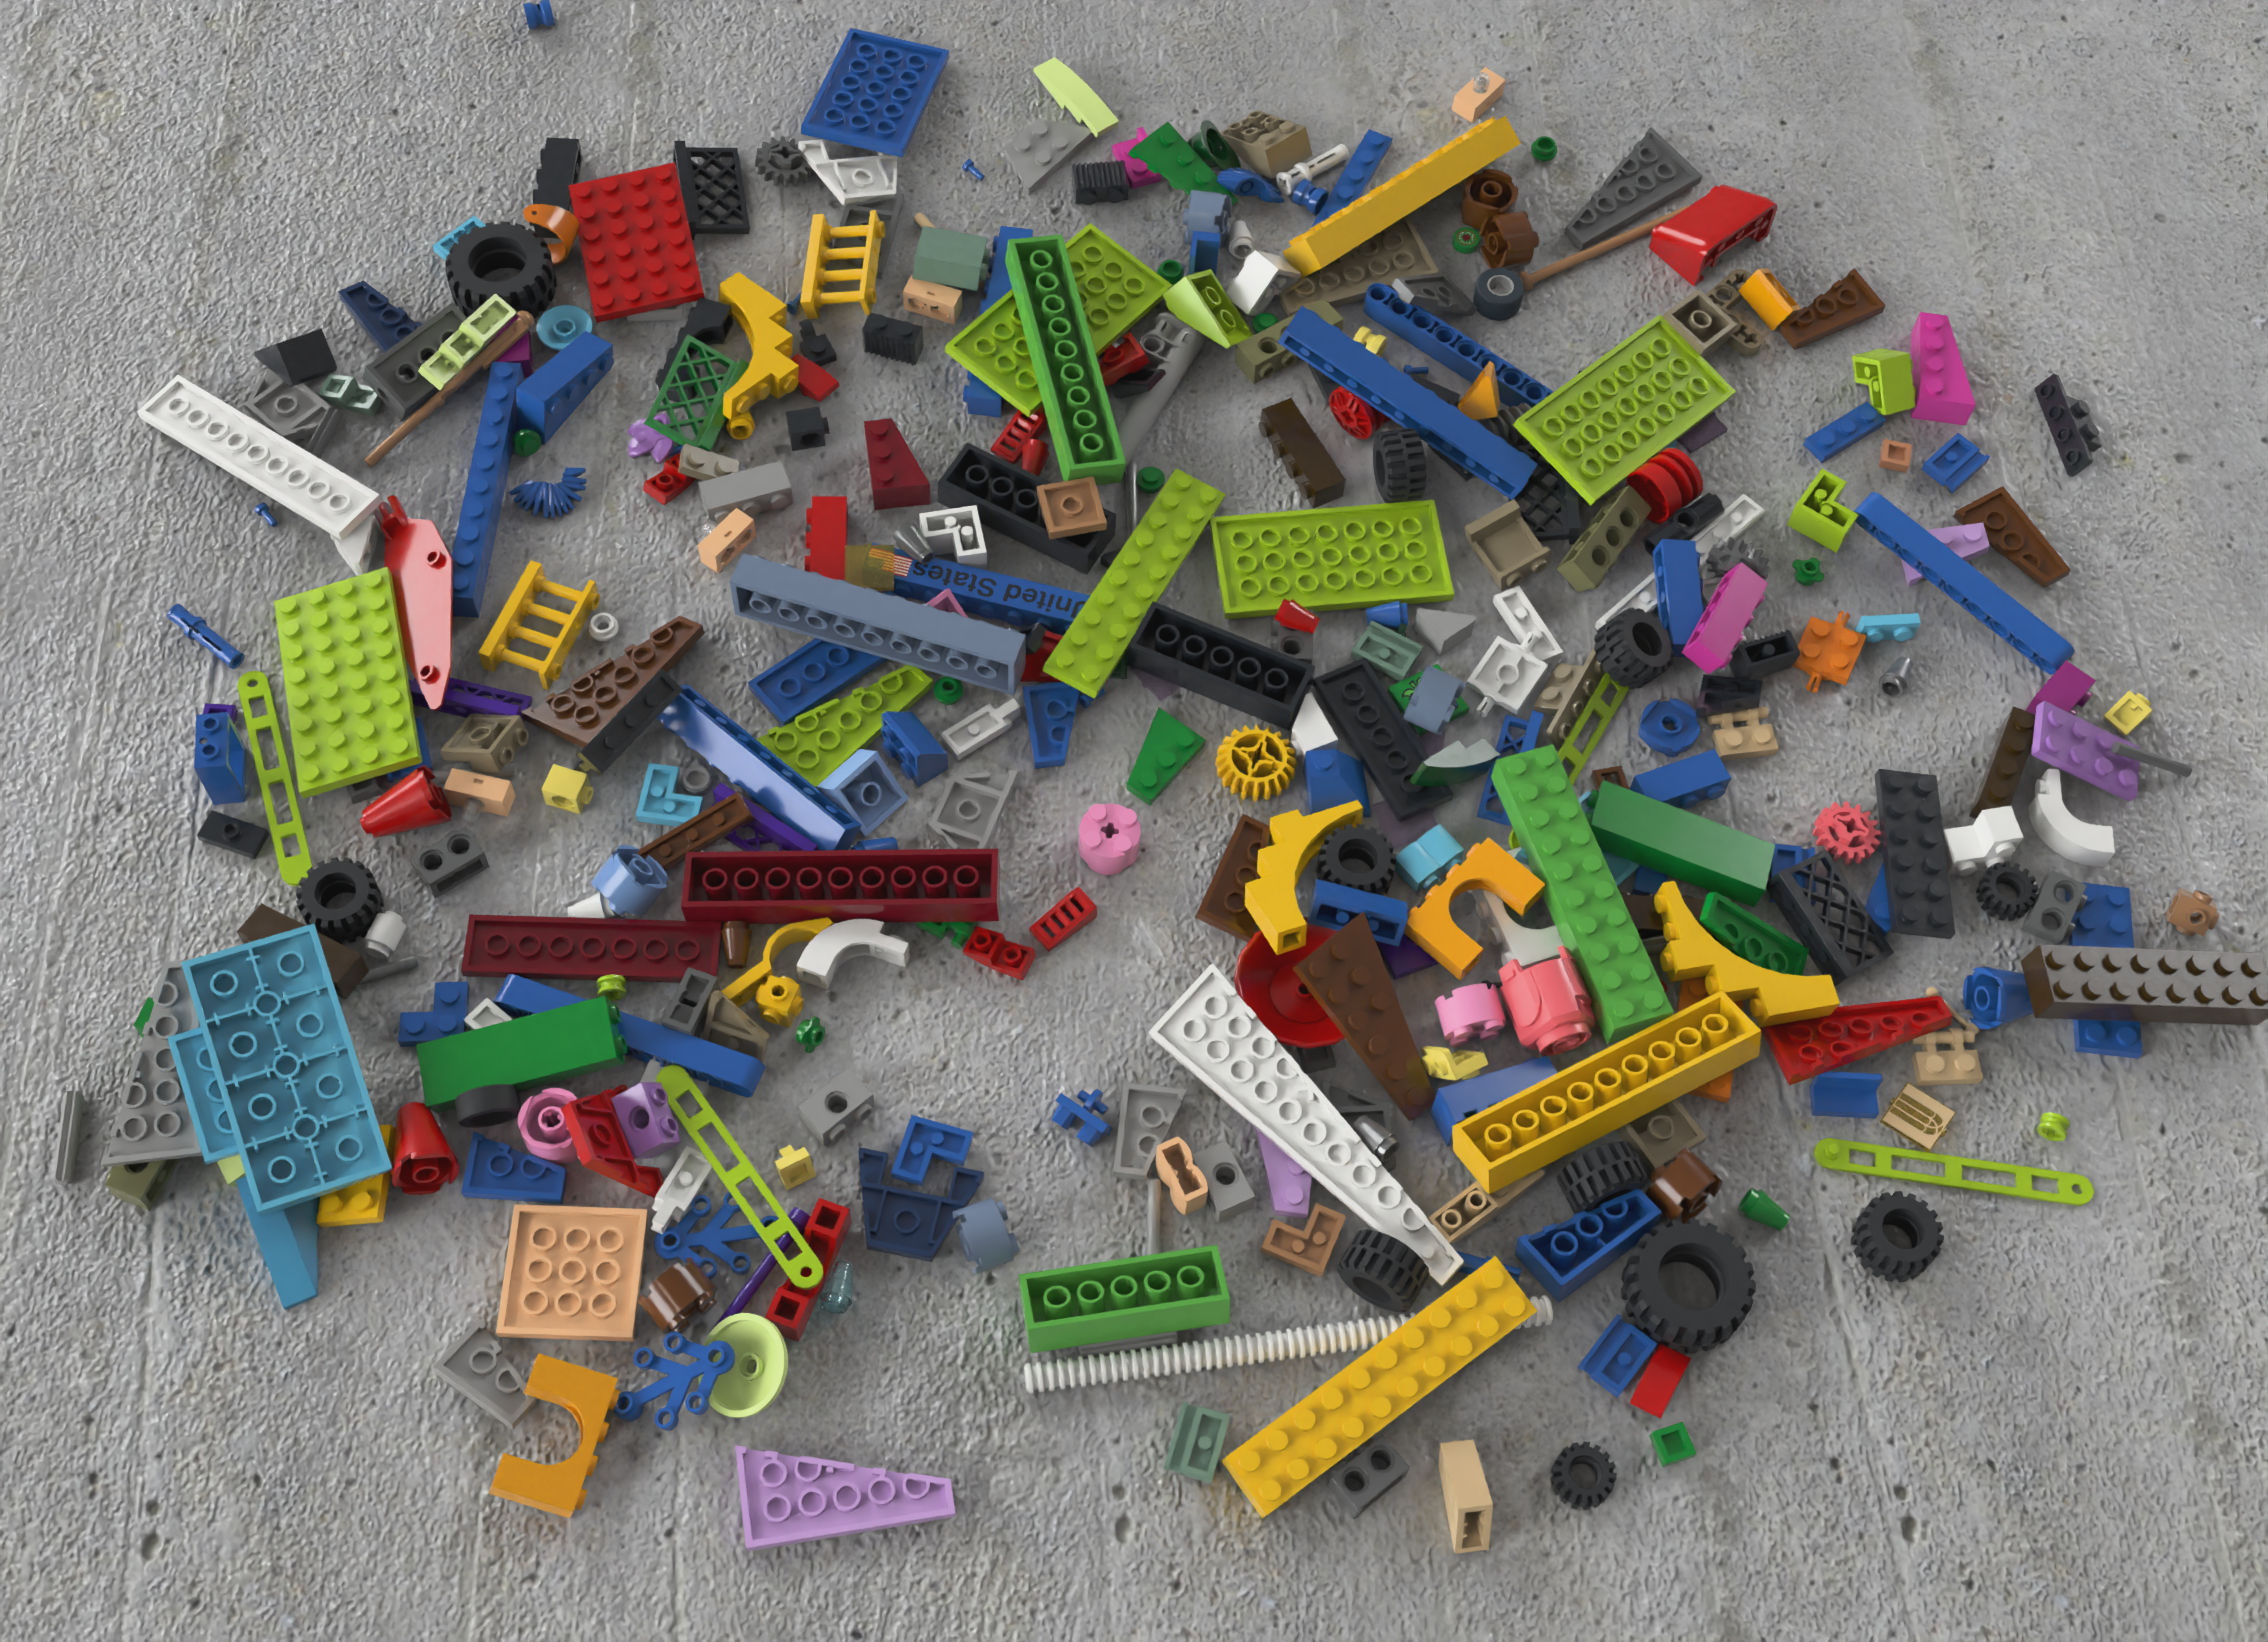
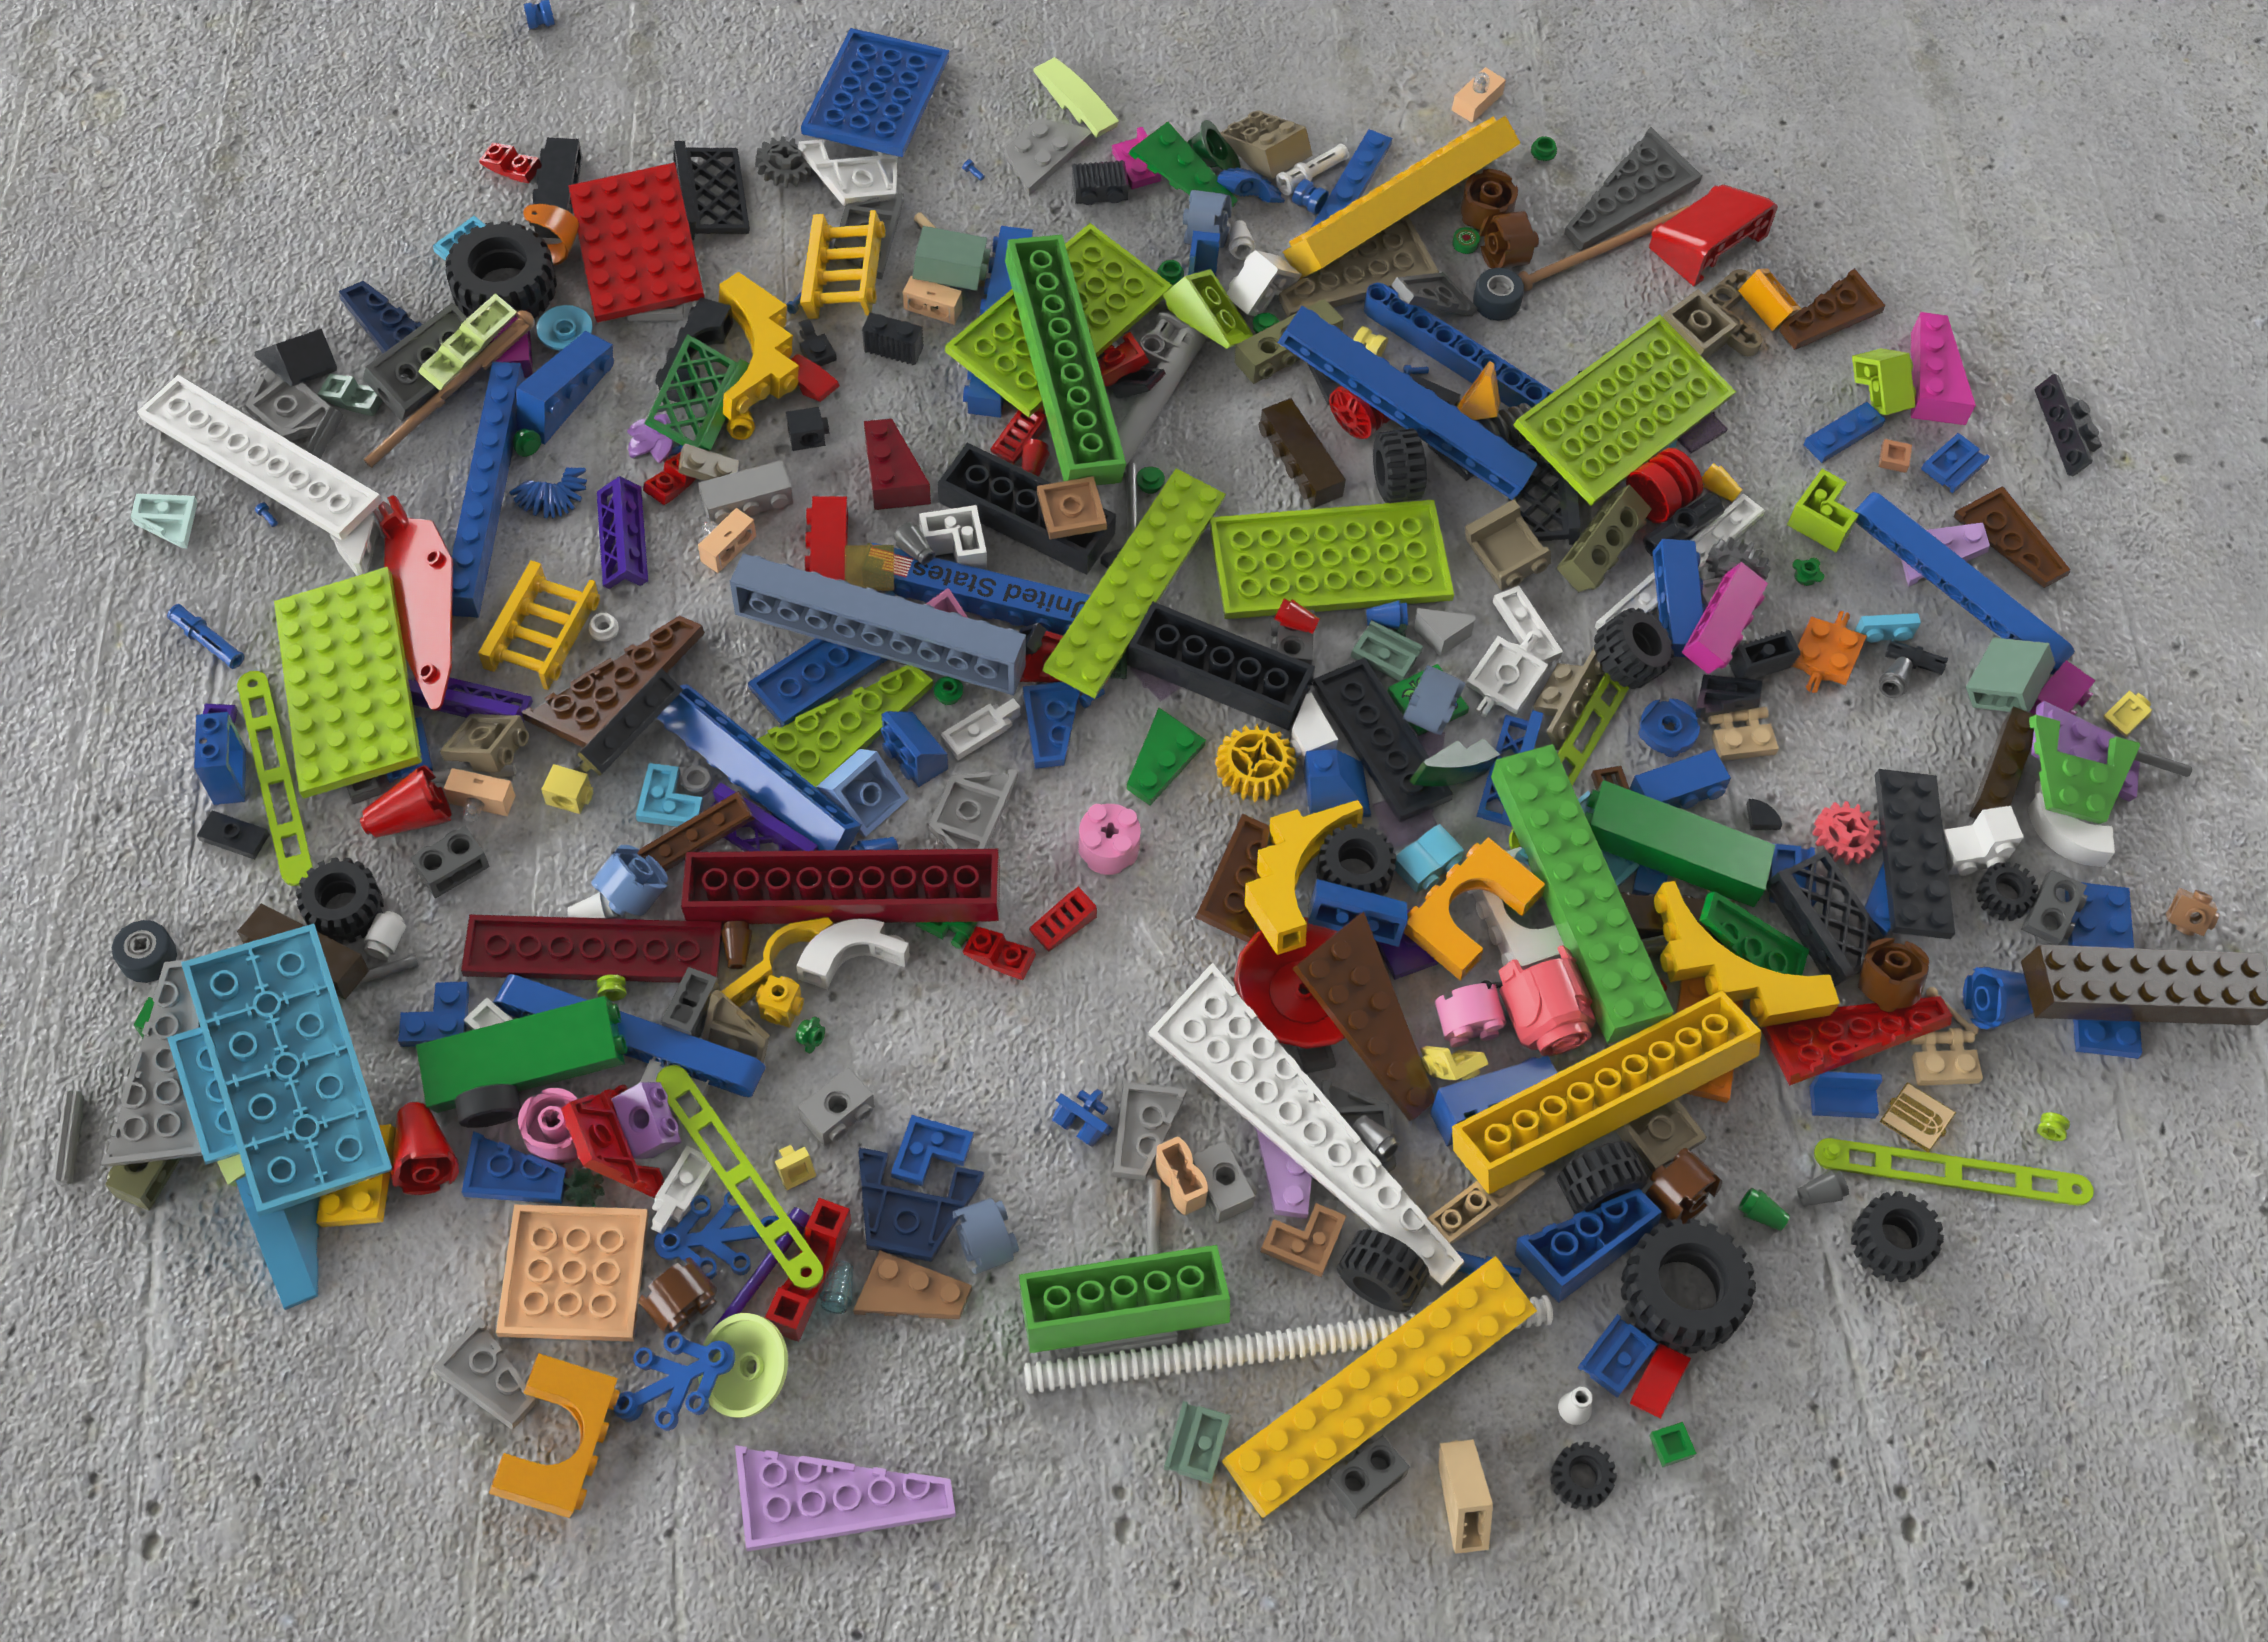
none -> black wheel [111,920,177,983]
none -> light aqua wing [131,493,198,548]
none -> red slope [479,143,542,184]
none -> clear green gear [563,1167,605,1207]
none -> dark purple fence [597,476,648,589]
none -> medium nougat wing [853,1251,972,1319]
none -> white cone [1558,1387,1592,1425]
none -> yellow cone [1702,463,1743,502]
none -> black tile [1746,799,1782,830]
none -> dark grey cone [1797,1170,1849,1207]
none -> reddish brown brick [1858,938,1929,1012]
none -> black pin [1885,639,1948,675]
none -> sand green brick [1966,637,2055,712]
none -> bright green wing [2029,715,2140,824]

